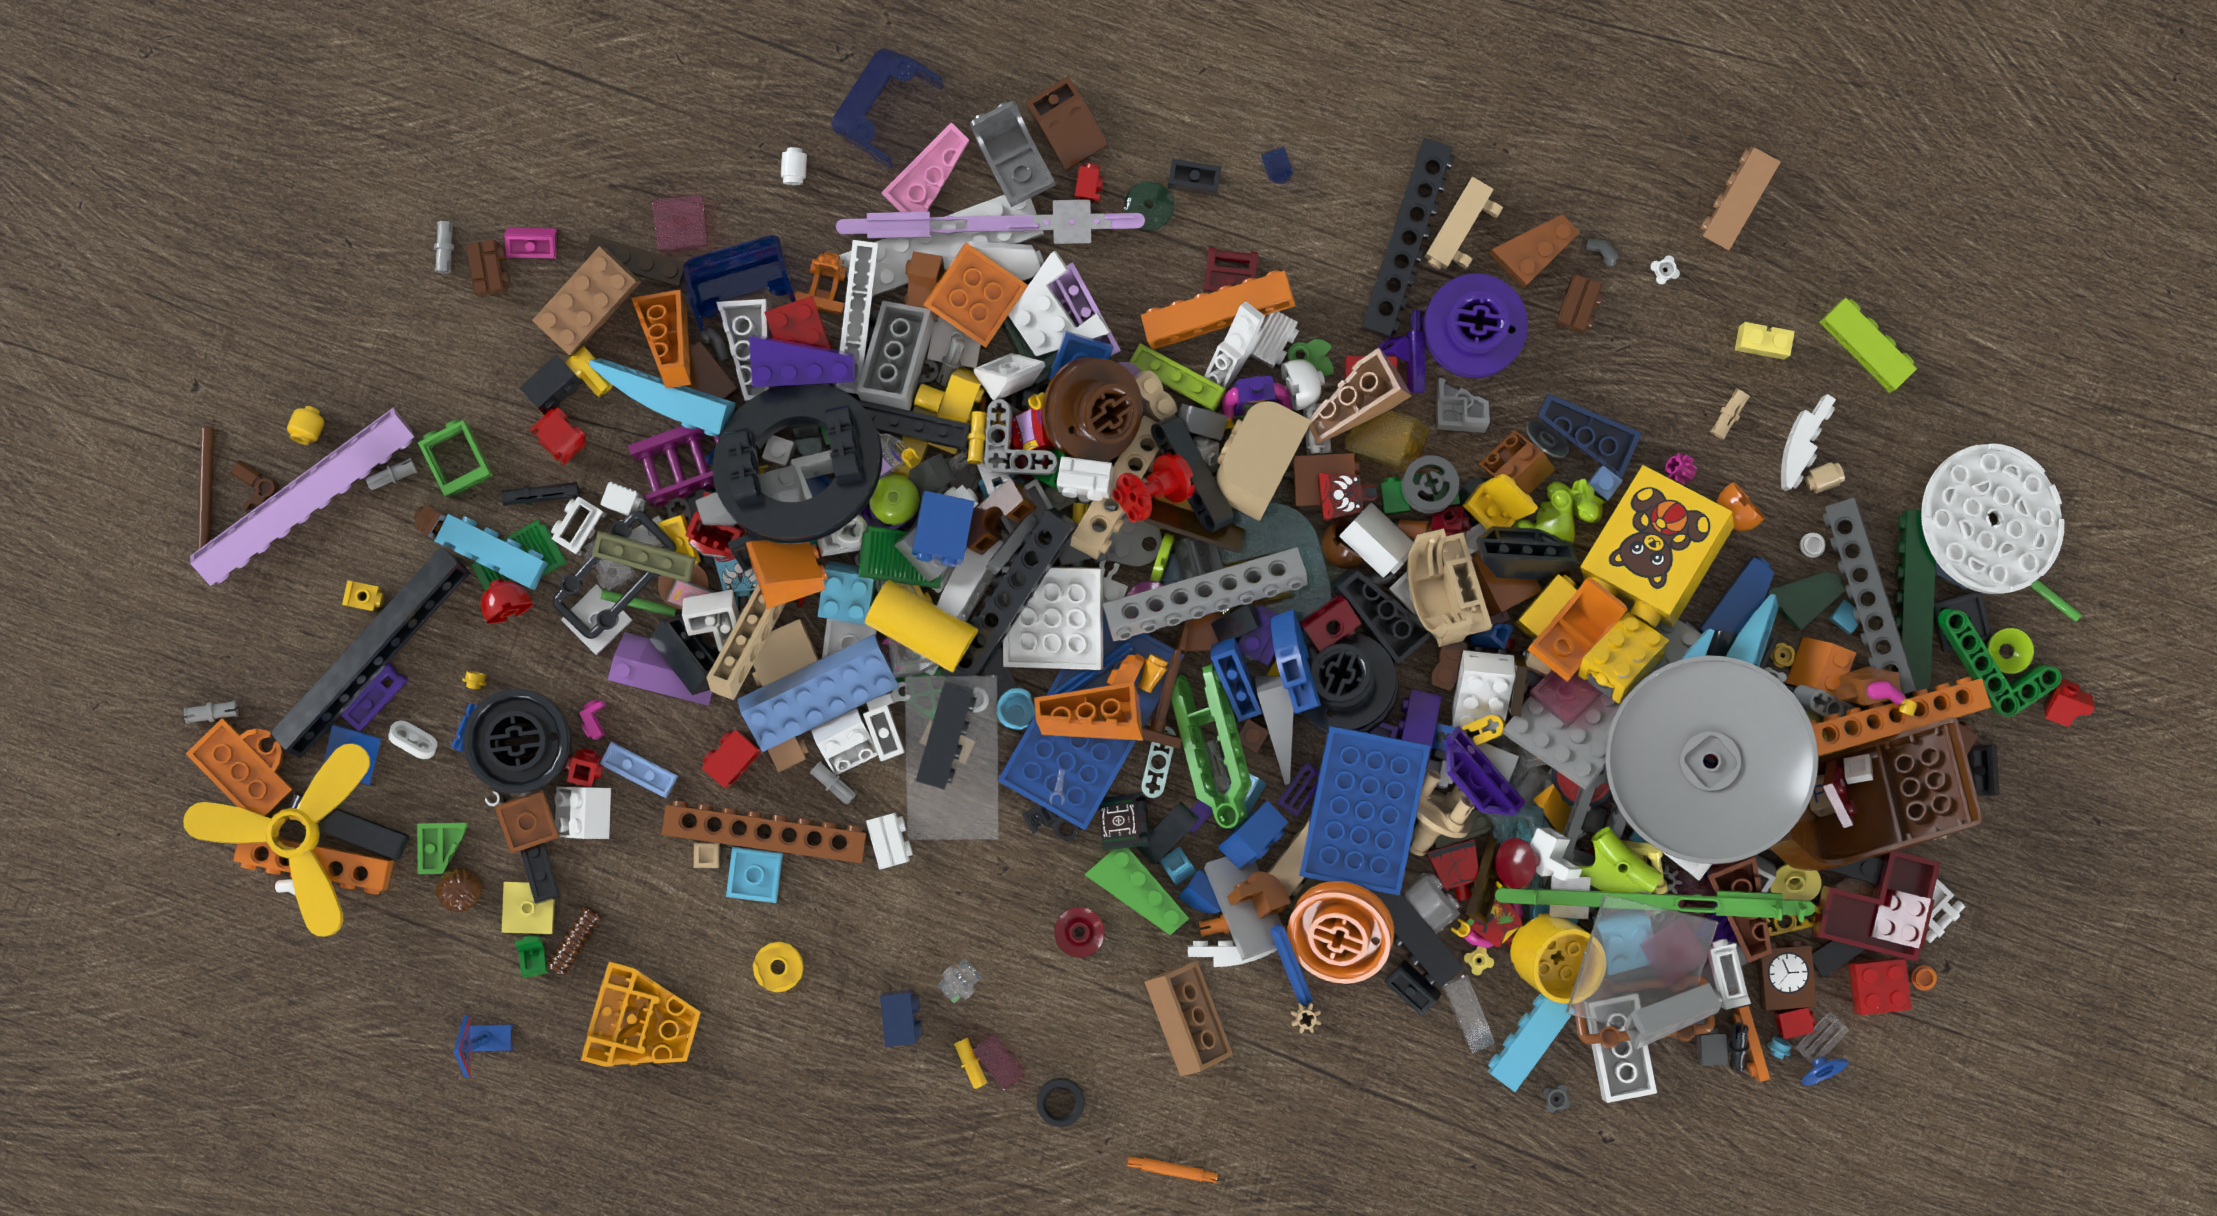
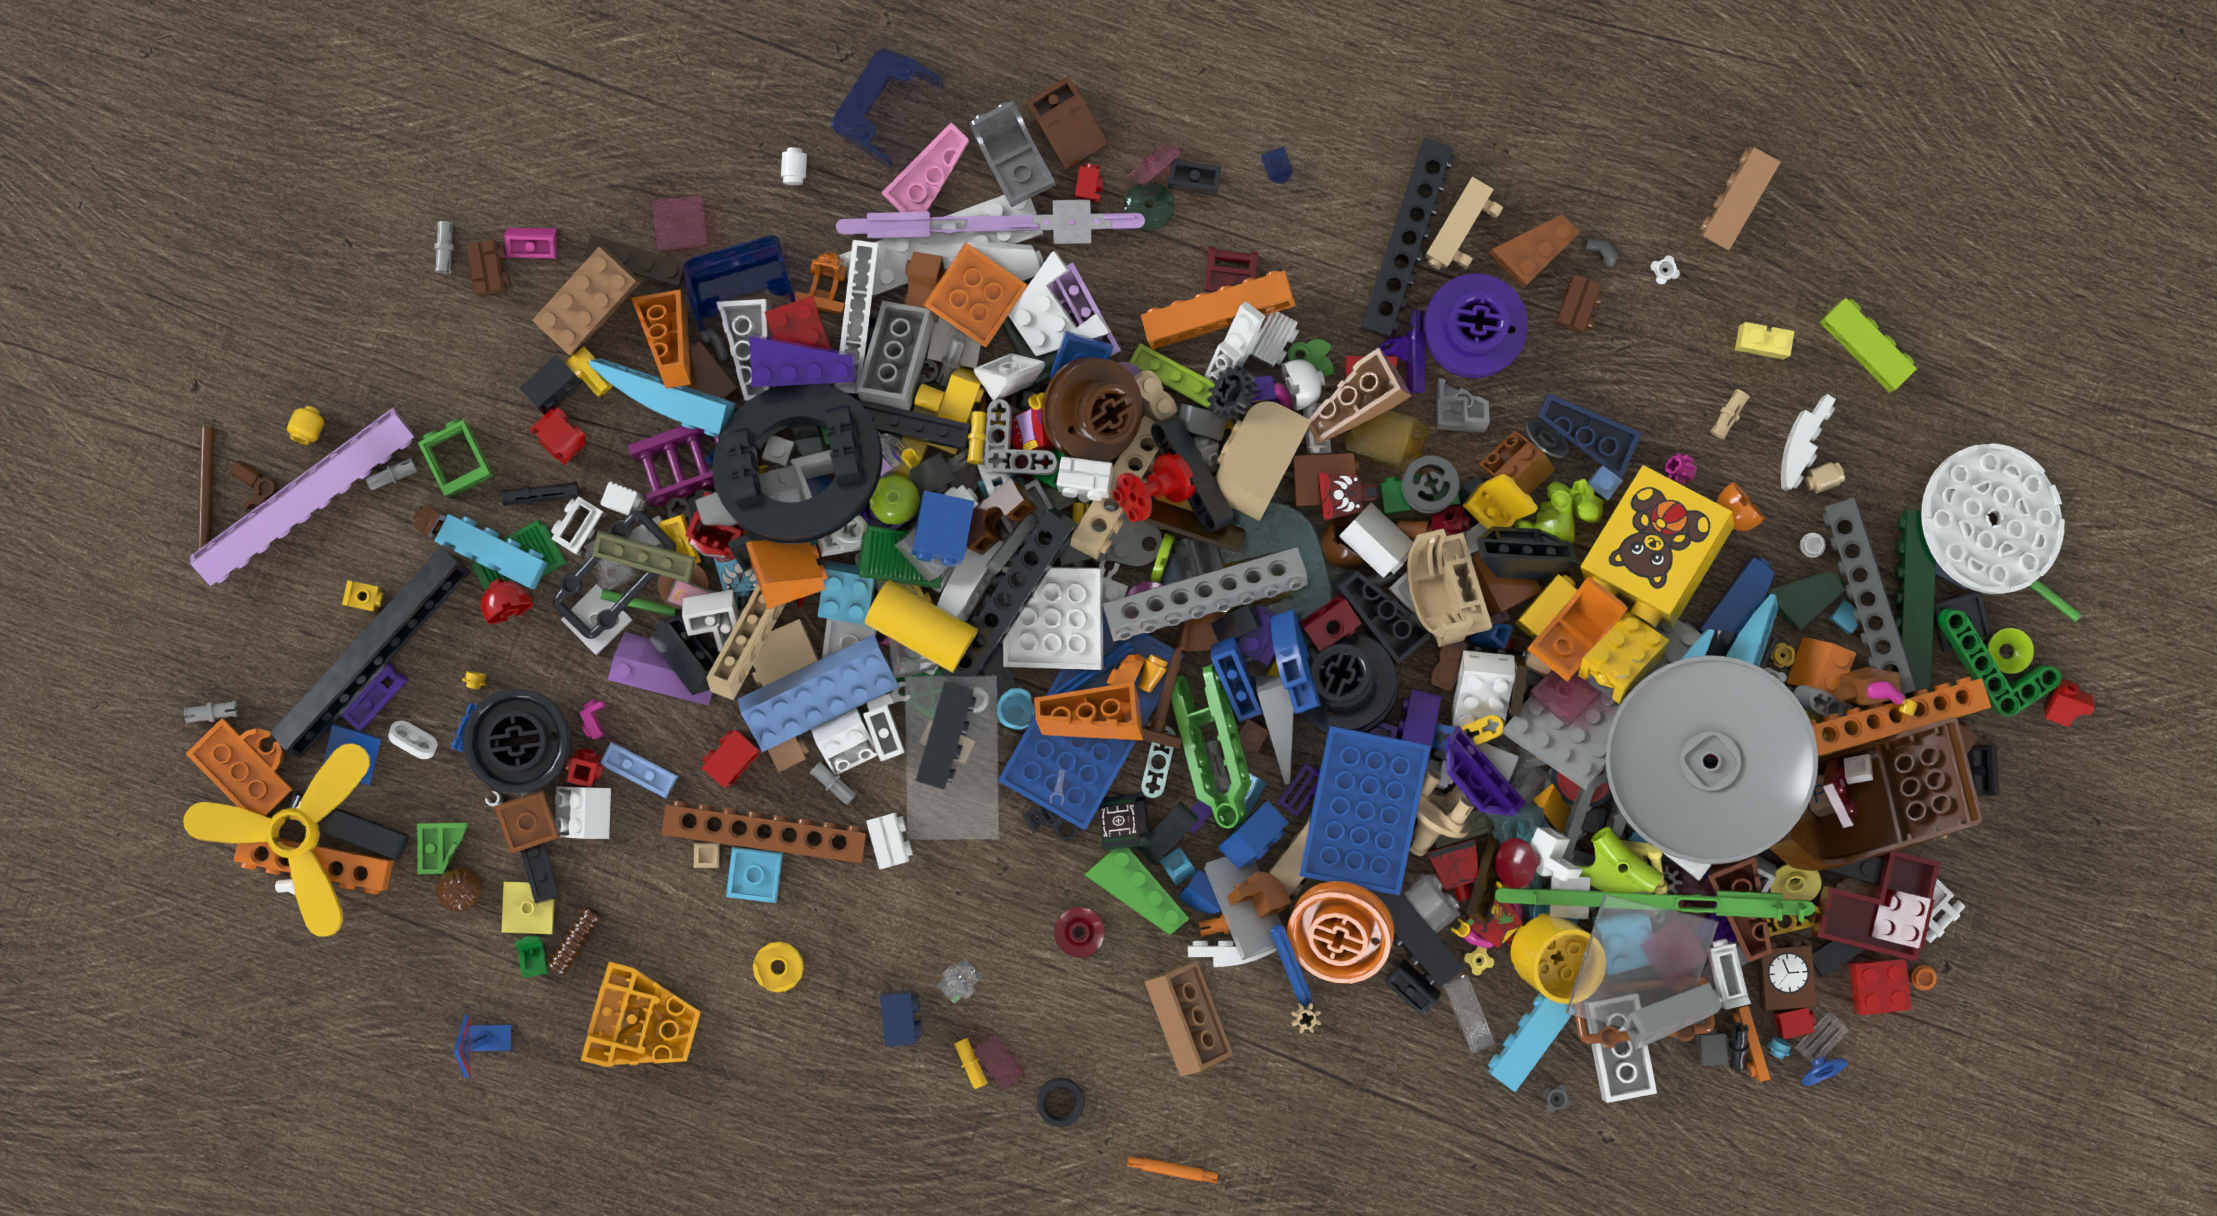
none -> clear pink plate [1127,144,1180,185]
none -> black gear [1207,365,1257,421]

